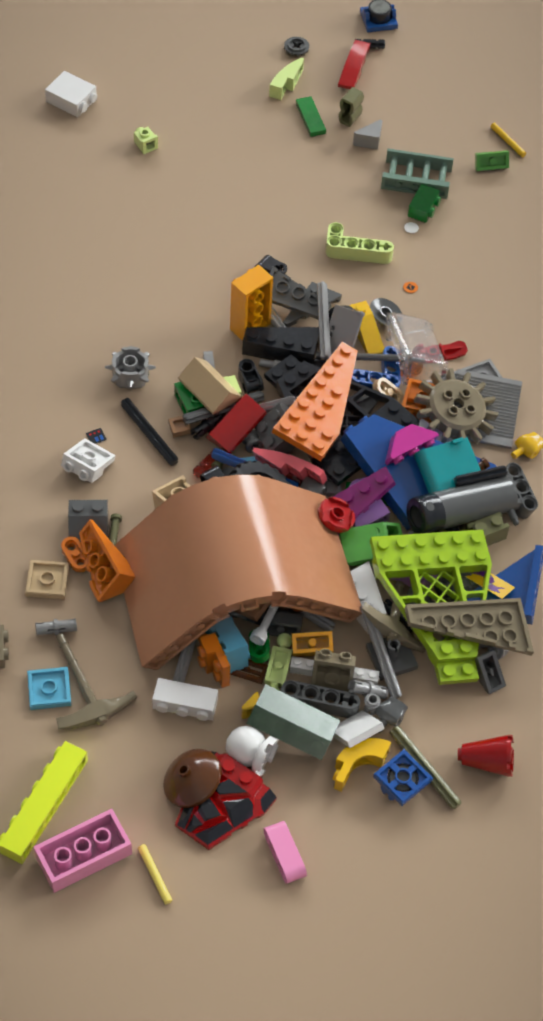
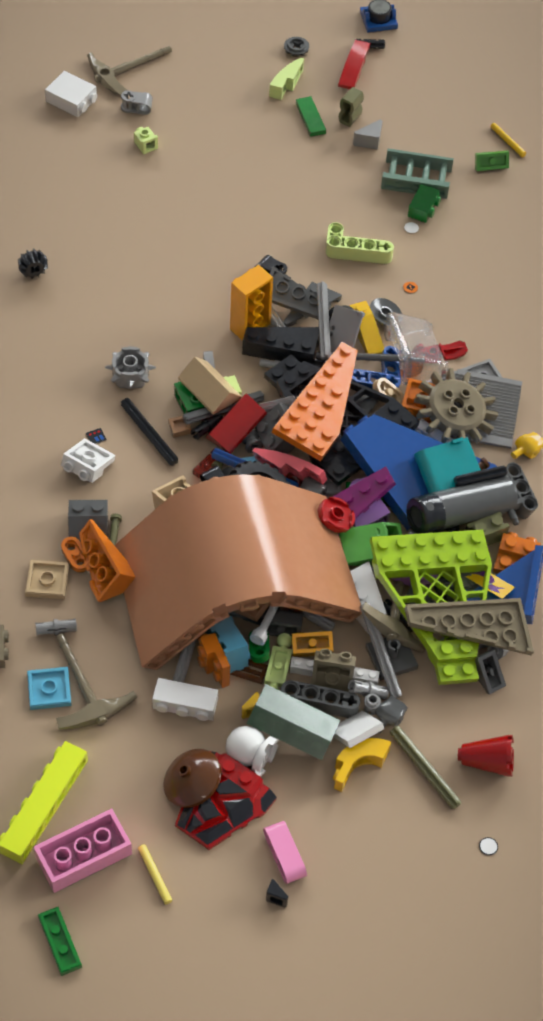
black piece [238,359,264,394] -> none
blue piece [373,749,433,806] -> none
dark pink slope [385,424,439,465] -> none
none -> black gear [18,248,48,279]
none -> green tile [38,906,82,976]
none -> dark tan piece [87,46,172,96]
none -> light grey piece [121,90,153,115]
none -> black slope [266,879,289,908]
none -> white sticker [479,837,498,855]
none -> orange plate [493,532,541,573]

